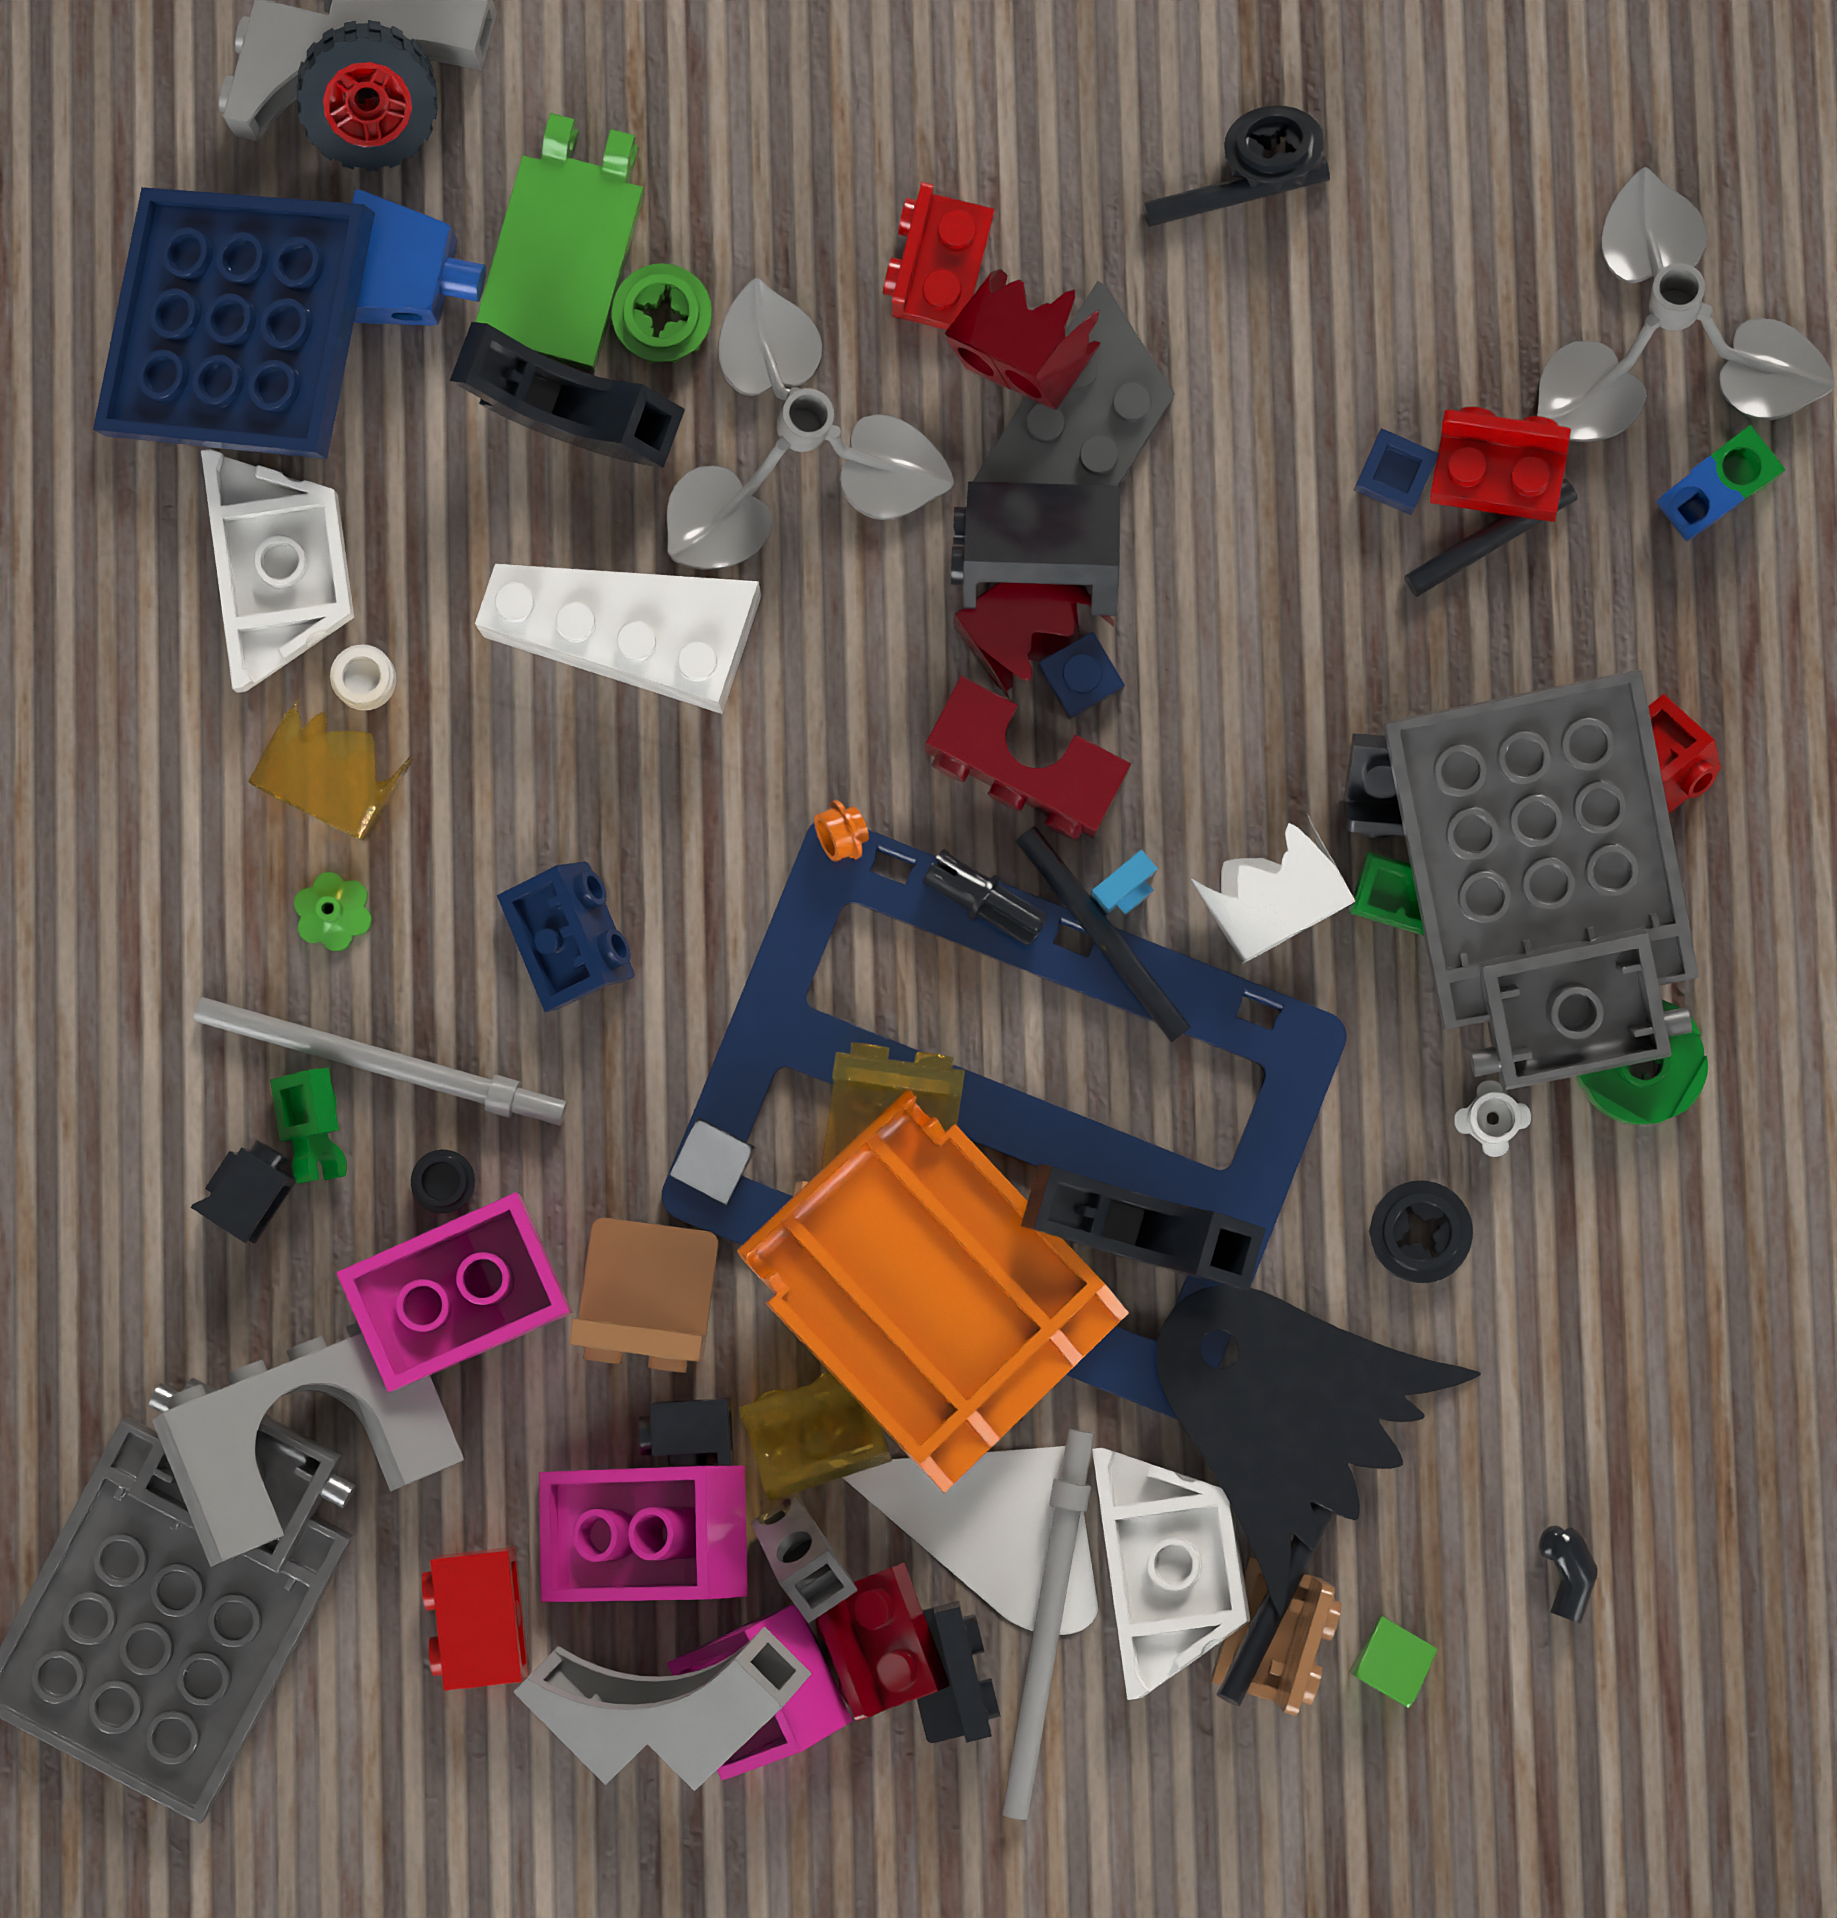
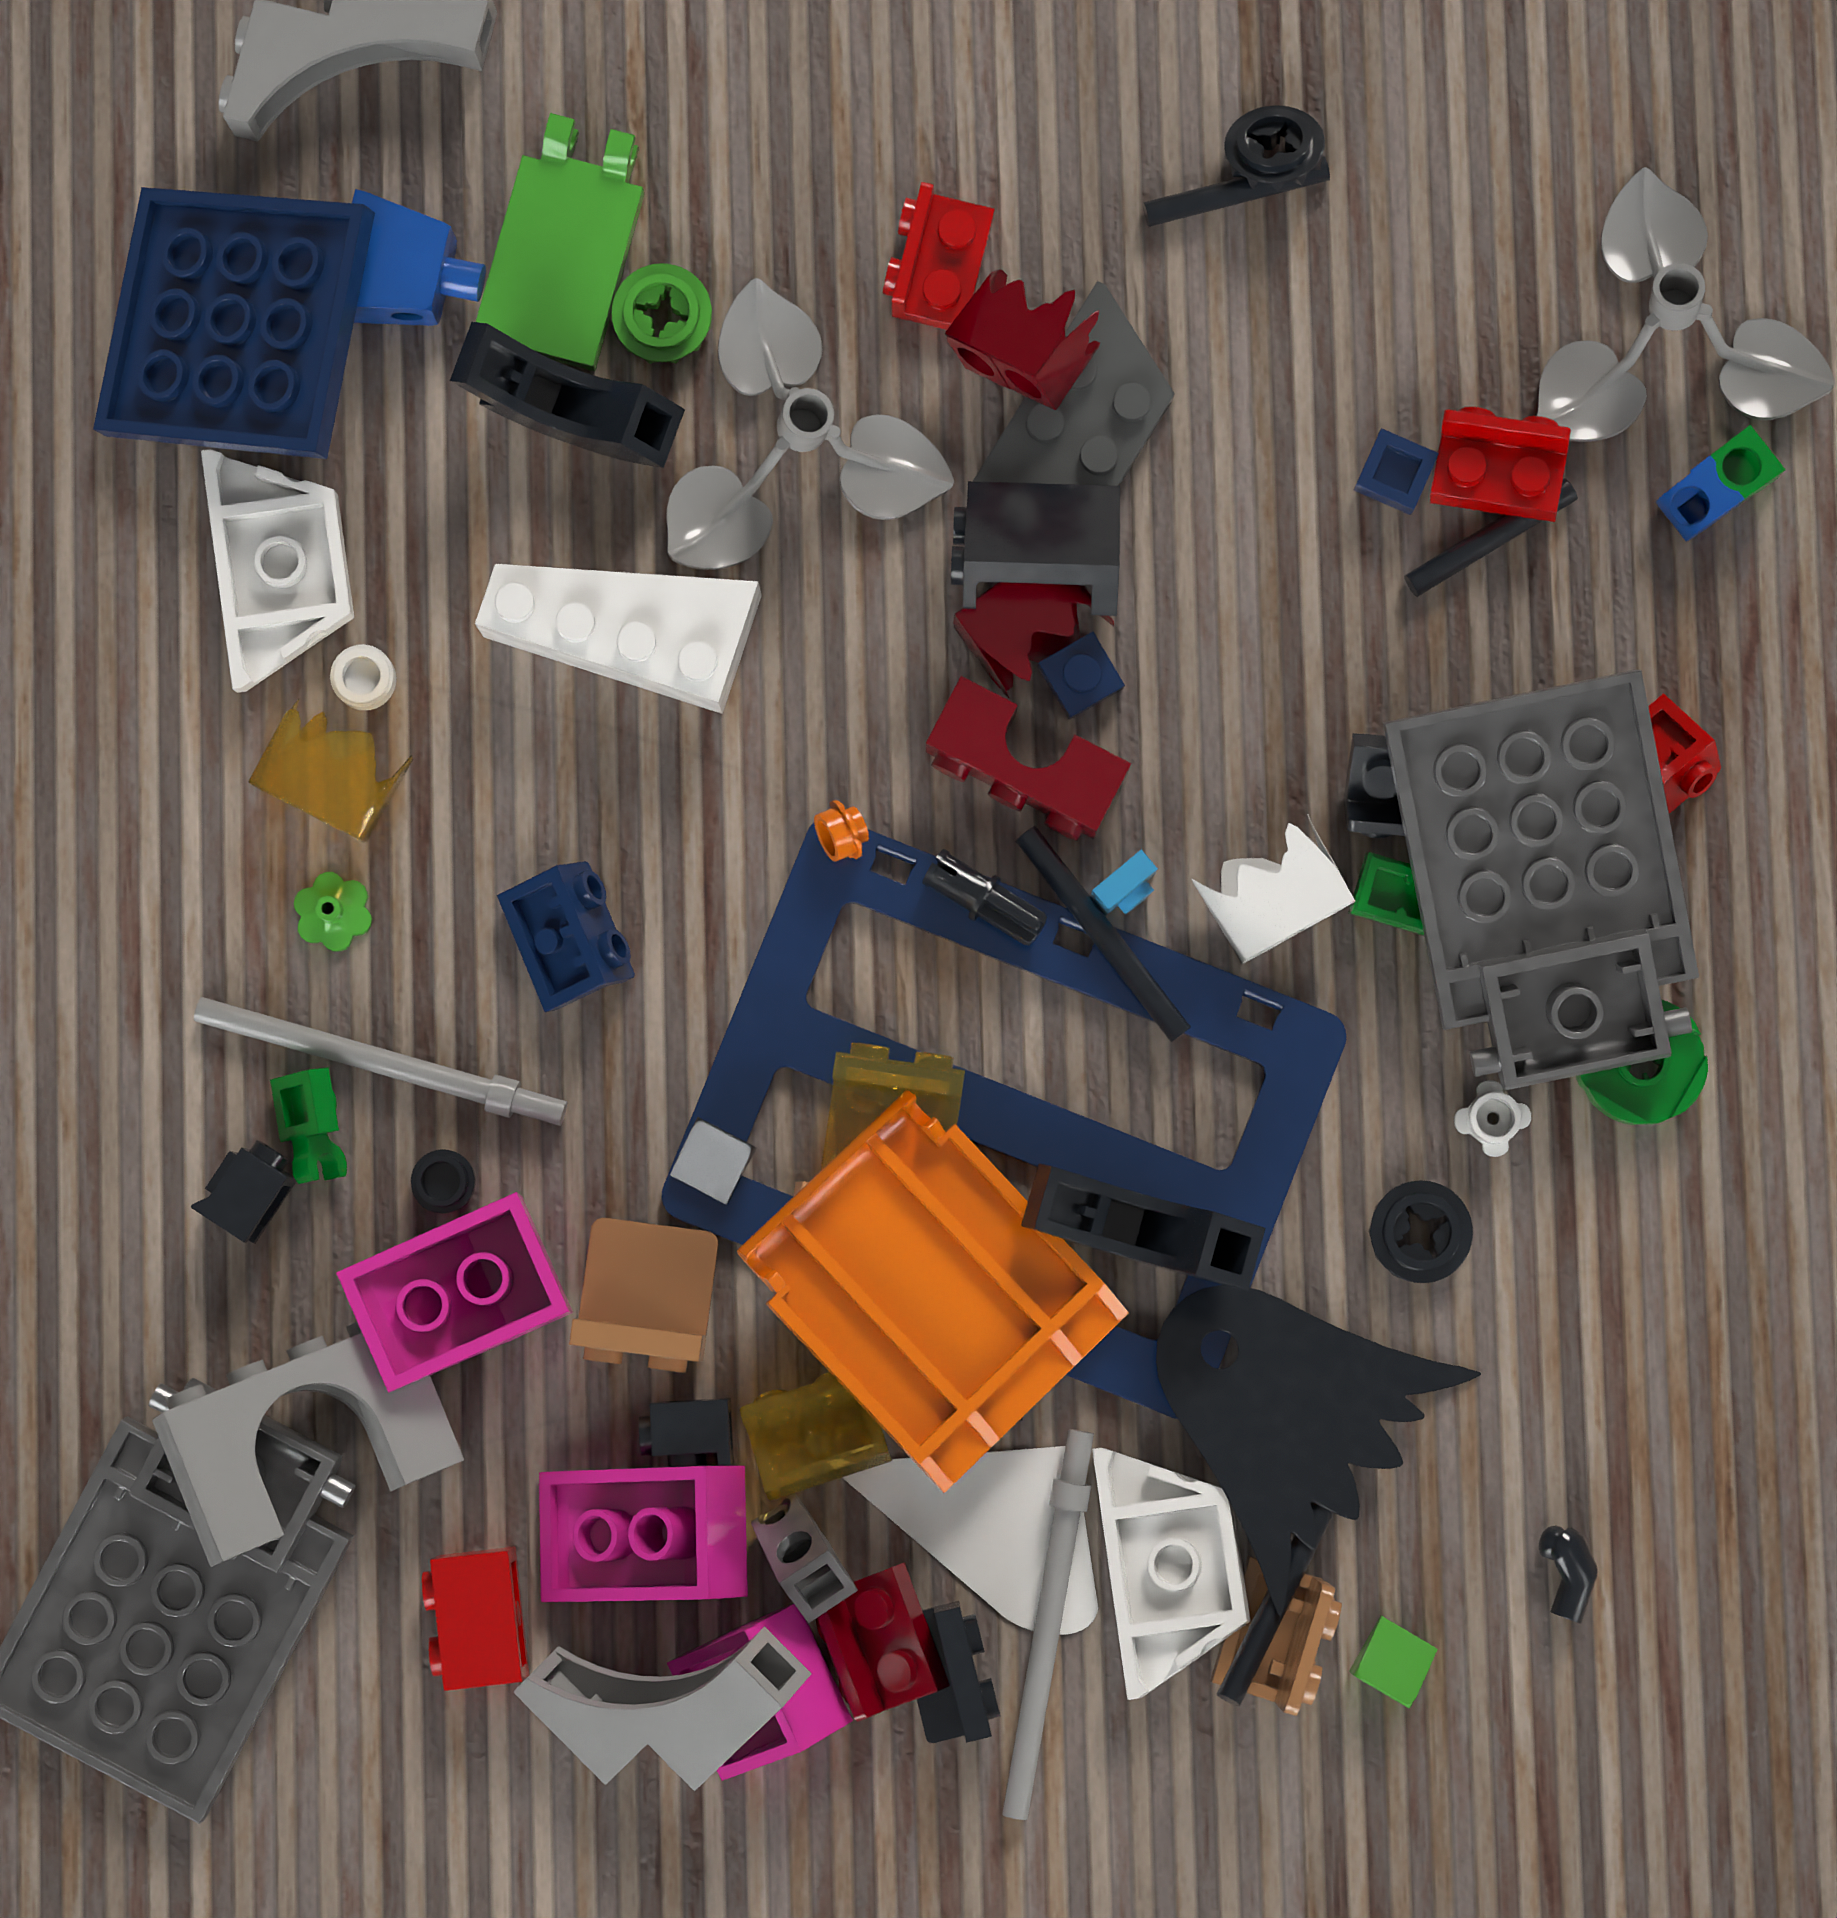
black wheel [297,20,438,171] -> none

